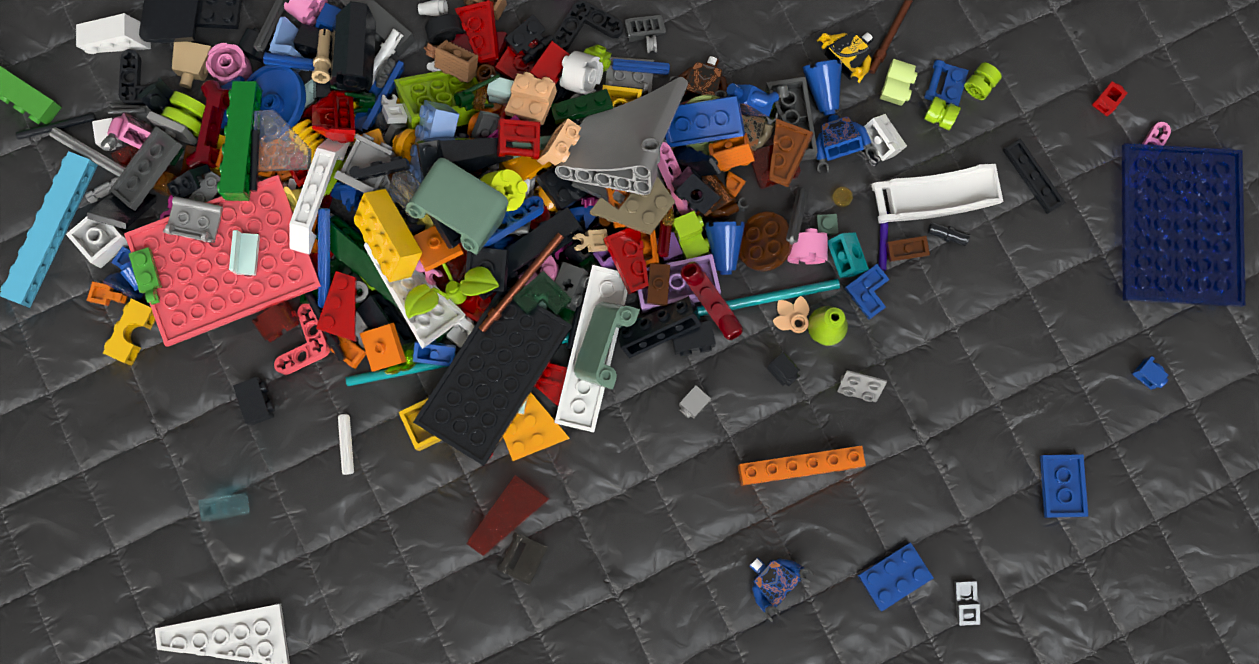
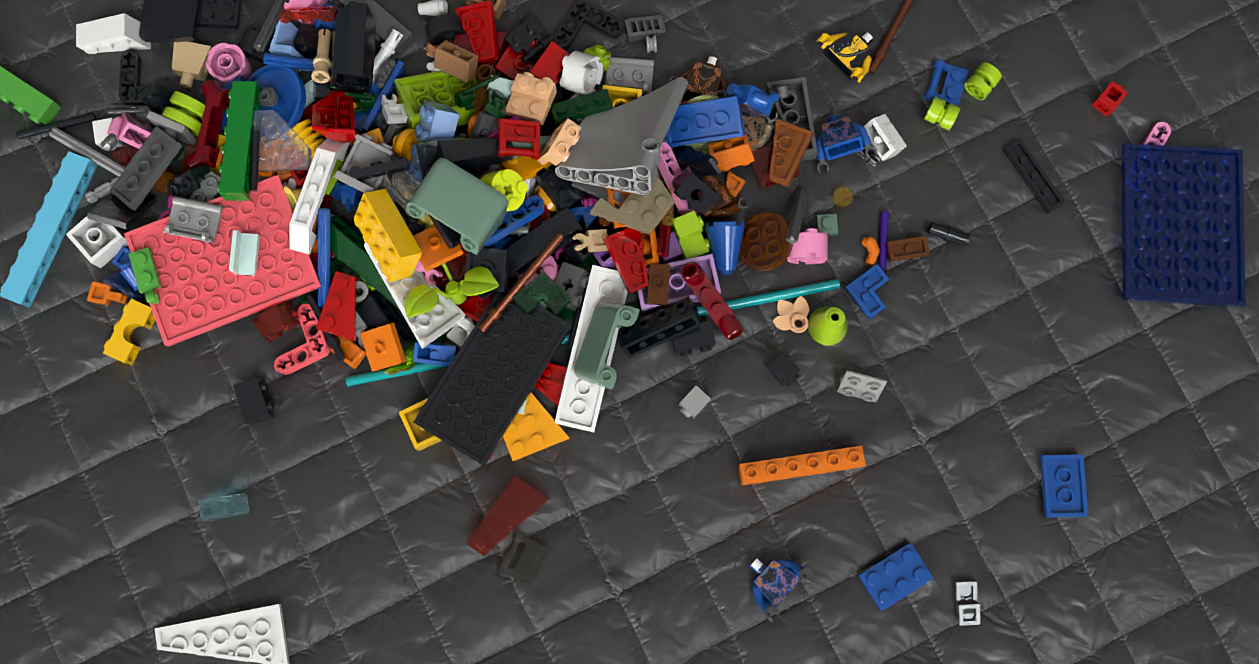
white axle [338,414,354,475] -> none
blue axle [612,59,670,75] -> none
blue cone [802,60,842,116] -> none
teal brick [828,232,869,278] -> none
white windscreen [871,164,1003,223] -> none
yellowish green brick [880,59,917,106] -> none
blue brick [1132,356,1169,390] -> none
none -> dark grey plate [259,87,278,107]
none -> clear red plate [279,7,339,24]
none -> dark green plate [484,87,506,119]
none -> orange arm [862,236,880,266]

